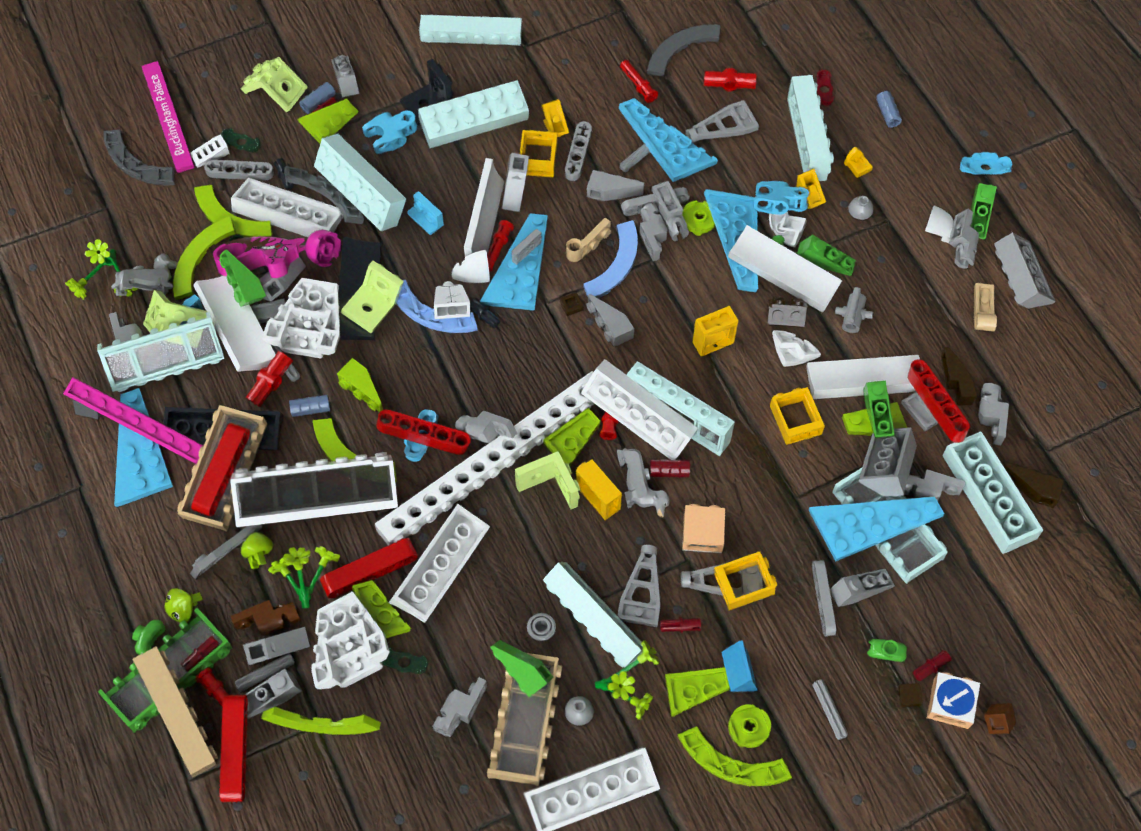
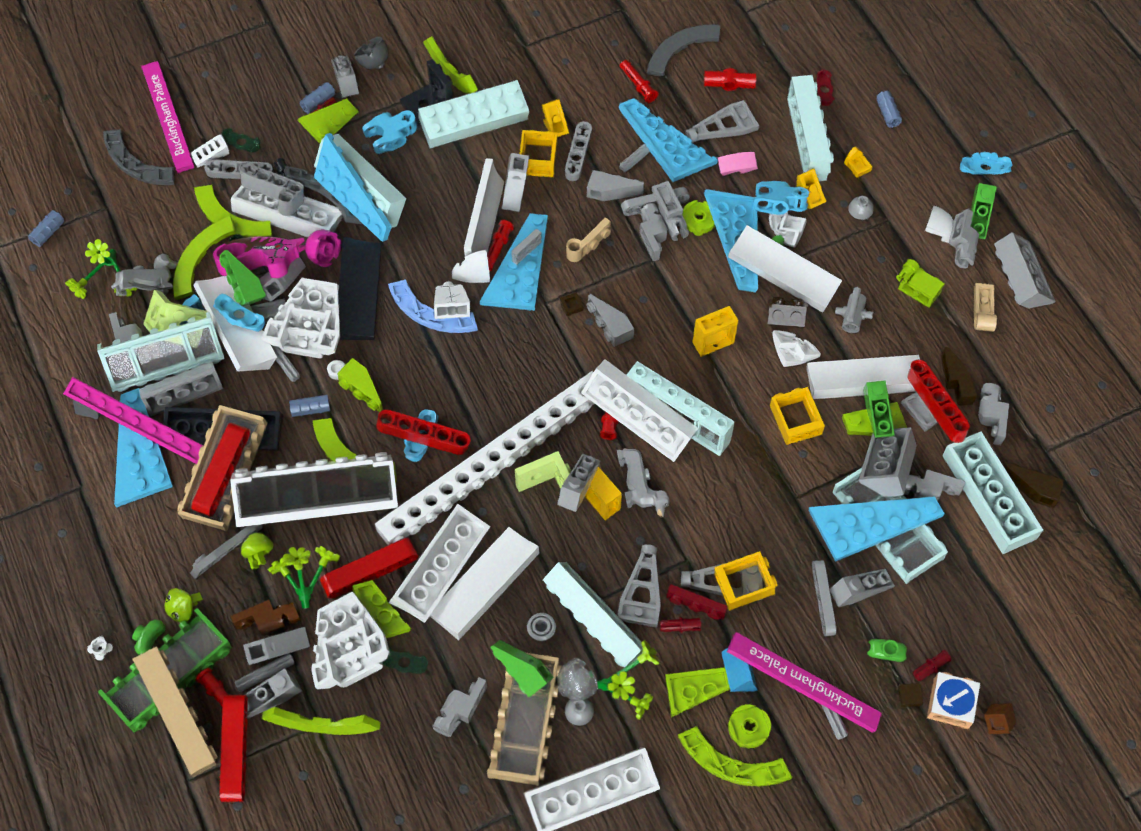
dark red axle [180,636,219,672] -> none
yellowish green bracket [241,57,308,112] -> none
red piece [246,351,293,407] -> none
yellowish green bracket [341,261,404,334] -> none
medium azure bracket [407,191,444,235] -> none
light aqua brick [419,15,522,45] -> none
light grey plate [455,411,517,443] -> none
black axle [470,299,500,328] -> none
lime wing [543,408,600,466] -> none
light blue tile [583,220,638,298] -> none
dark red axle [650,459,690,478] -> none
light nougat piece [682,504,725,553] -> none
bright green slope [797,235,856,276] -> none
none -> sand blue axle [28,210,64,247]
none -> white plate [87,636,113,661]
none -> light grey slope [139,362,223,417]
none -> medium azure piece [213,294,265,332]
none -> light grey beam [240,164,304,216]
none -> medium azure wing [314,133,392,242]
none -> white tile [327,360,345,380]
none -> dark grey cylinder [354,36,389,69]
none -> lime tile [423,37,478,94]
none -> white arch [430,527,539,640]
none -> light grey slope [557,454,601,512]
none -> clear cylinder [557,658,598,701]
none -> dark red plate [667,584,728,620]
none -> bright pink slope [718,152,758,176]
none -> dark pink tile [727,632,881,733]
none -> lime hinge [896,259,945,308]

